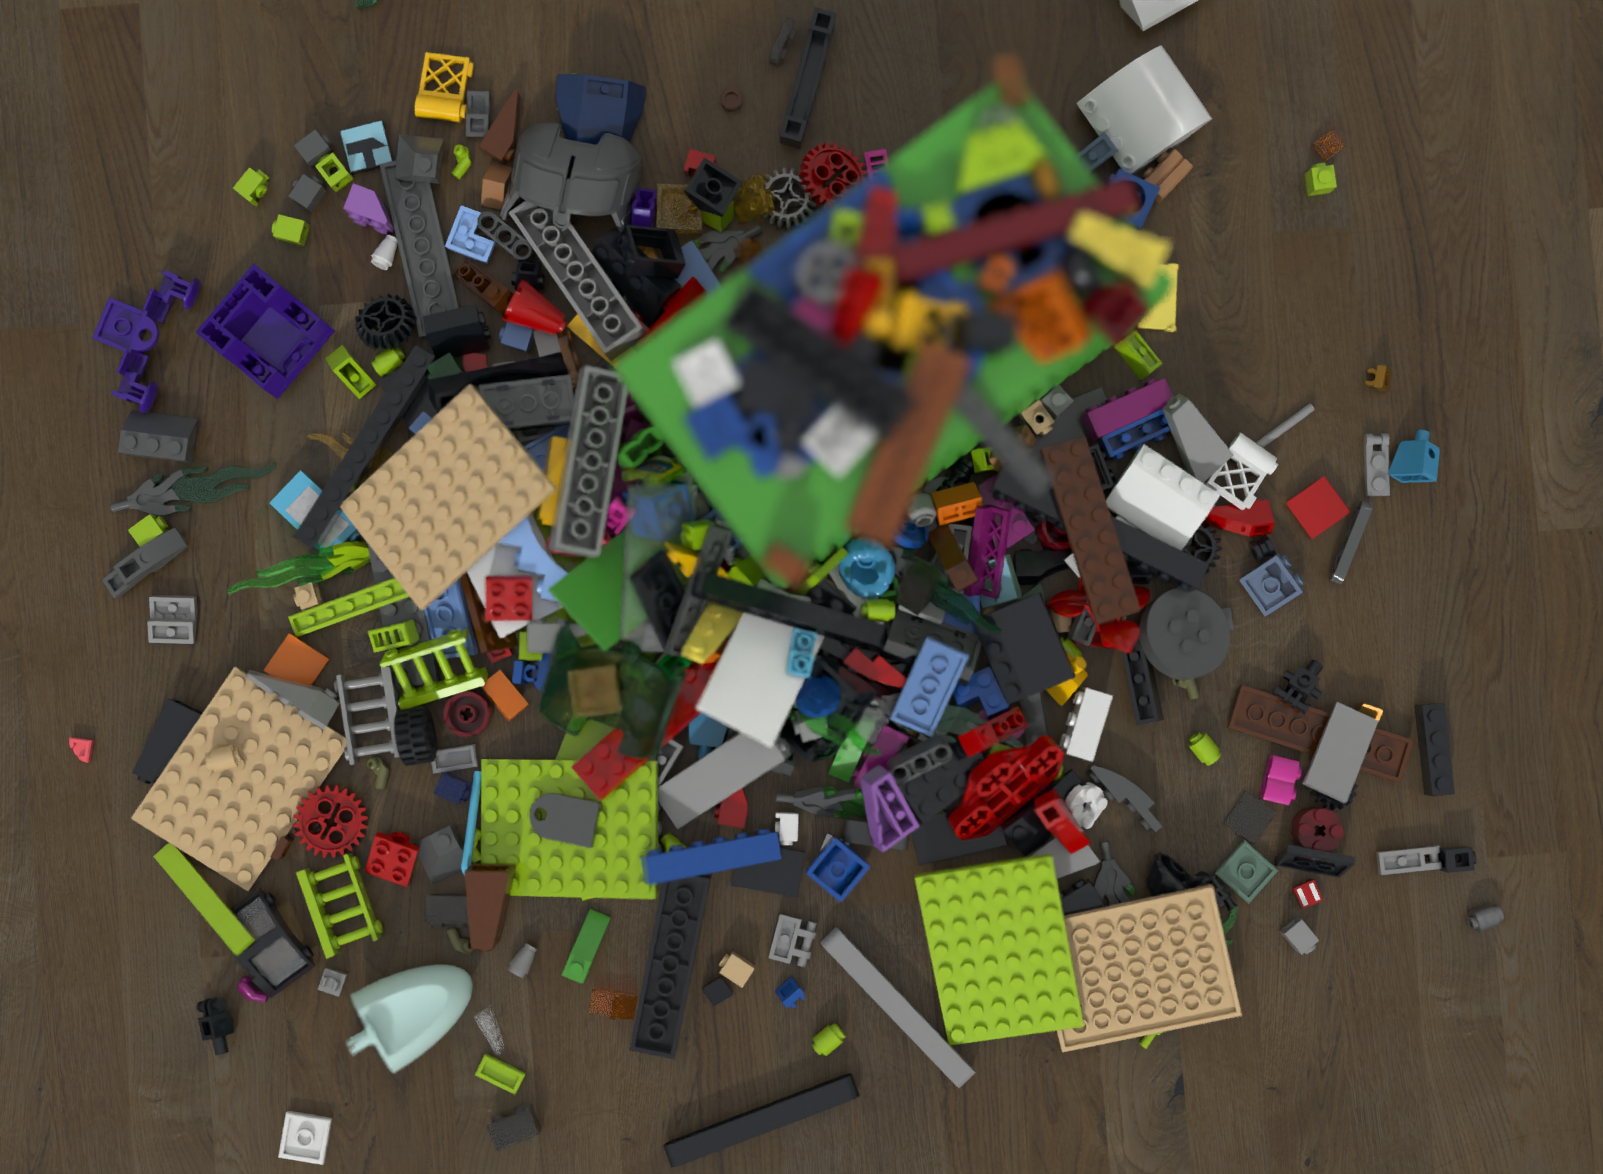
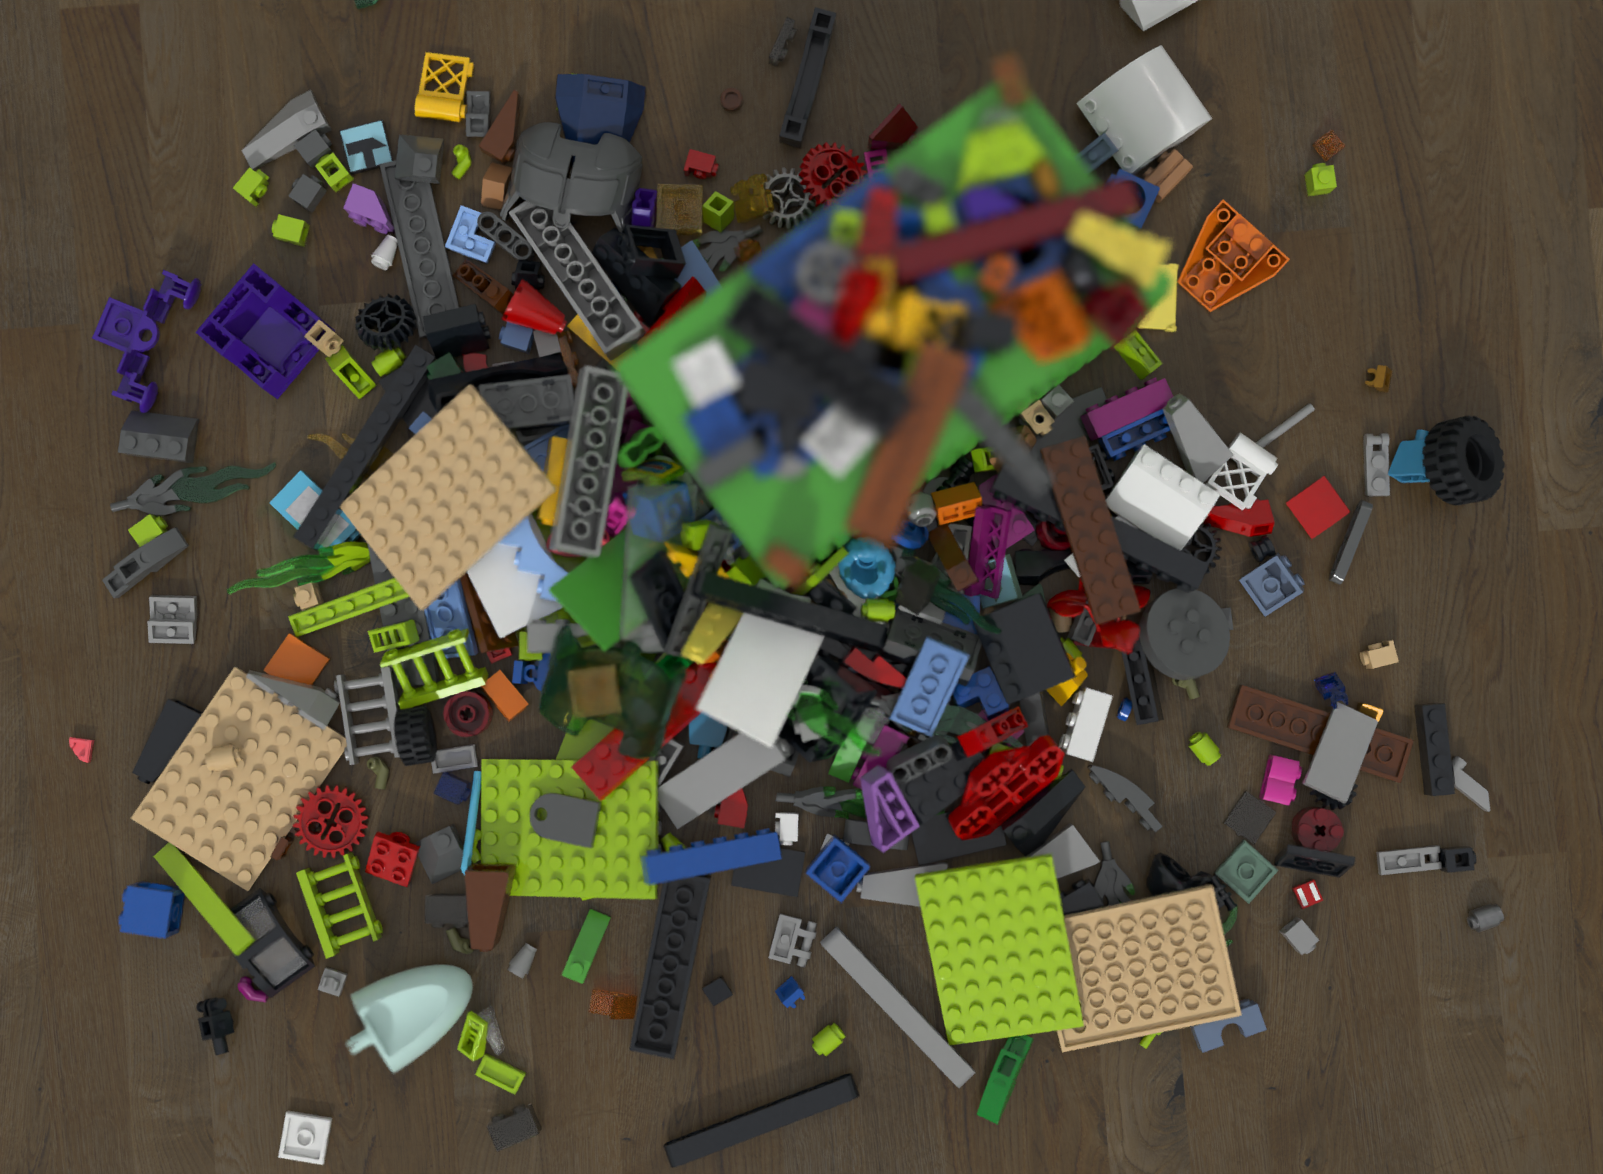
red plate [485,575,532,621] -> none
black slope [684,158,742,217] -> none
tan brick [719,951,755,988] -> none
medium azure slope [786,628,817,678] -> none
blue tile [796,676,842,717] -> none
red slope [1035,788,1091,854] -> none
white plate [1065,783,1107,829] -> none
black piece [1273,660,1323,715] -> none
none -> blue brick [118,881,185,938]
none -> light grey wedge [242,90,332,170]
none -> tan brick [304,320,344,357]
none -> lime slope [457,1011,488,1061]
none -> dark grey beam [693,434,768,492]
none -> light grey slope [856,862,948,907]
none -> dark red slope [867,103,918,151]
none -> dark grey slope [889,163,947,207]
none -> dark purple slope [959,185,1019,224]
none -> green slope [977,1035,1034,1125]
none -> blue tile [1116,698,1133,721]
none -> orange wedge [1178,199,1290,312]
none -> sand blue arch [1190,999,1267,1053]
none -> clear blue plate [1314,672,1349,709]
none -> tan brick [1360,640,1399,669]
none -> black tyre [1422,416,1505,506]
none -> light grey piece [1451,756,1490,812]

